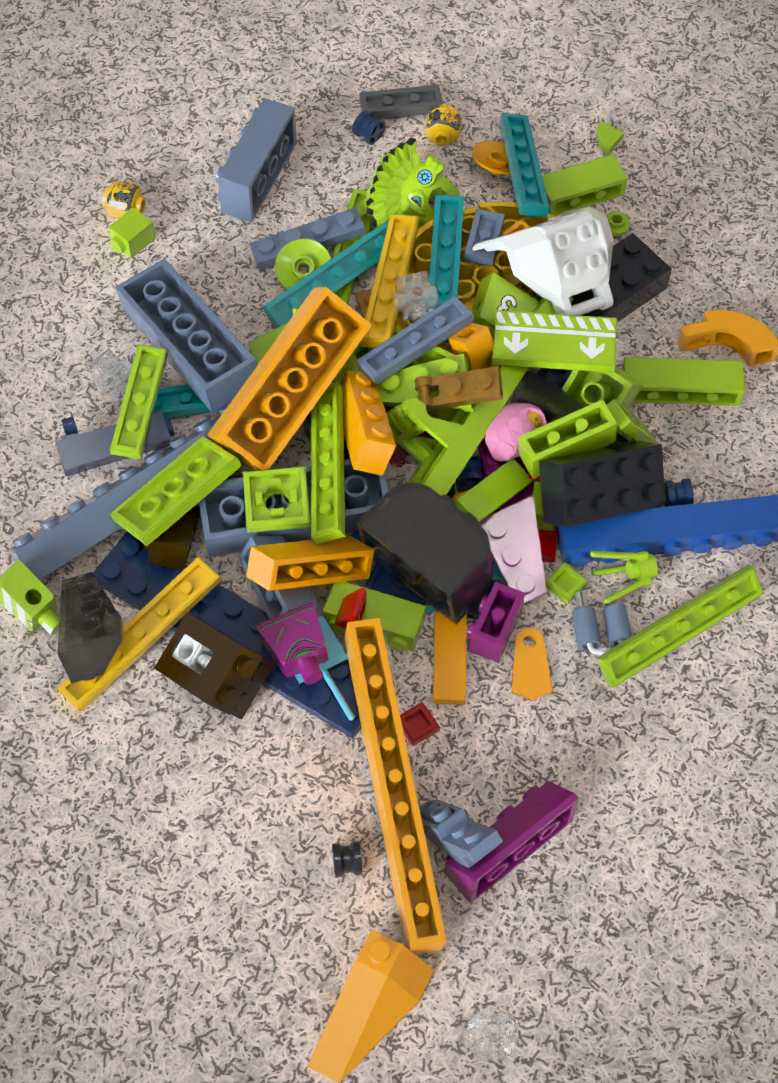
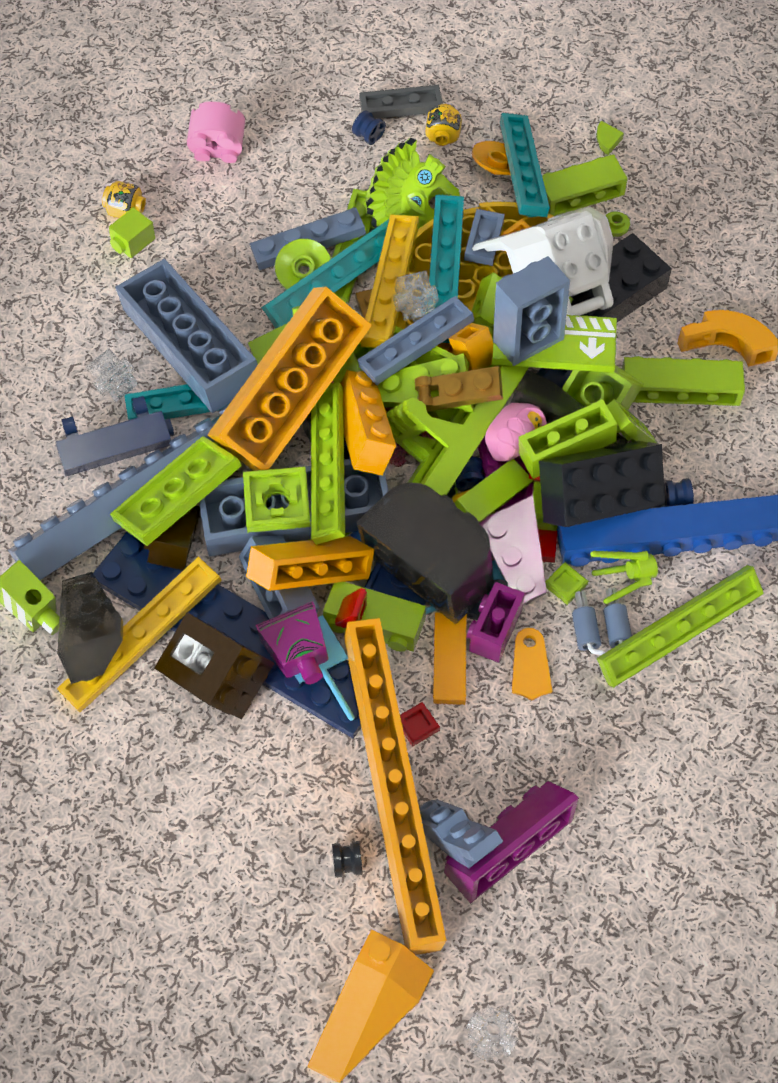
lime tile [110,344,168,460] -> none
sand blue brick [216,98,297,223] -> none
none -> bright pink brick [187,102,245,163]
none -> sand blue brick [493,256,570,366]

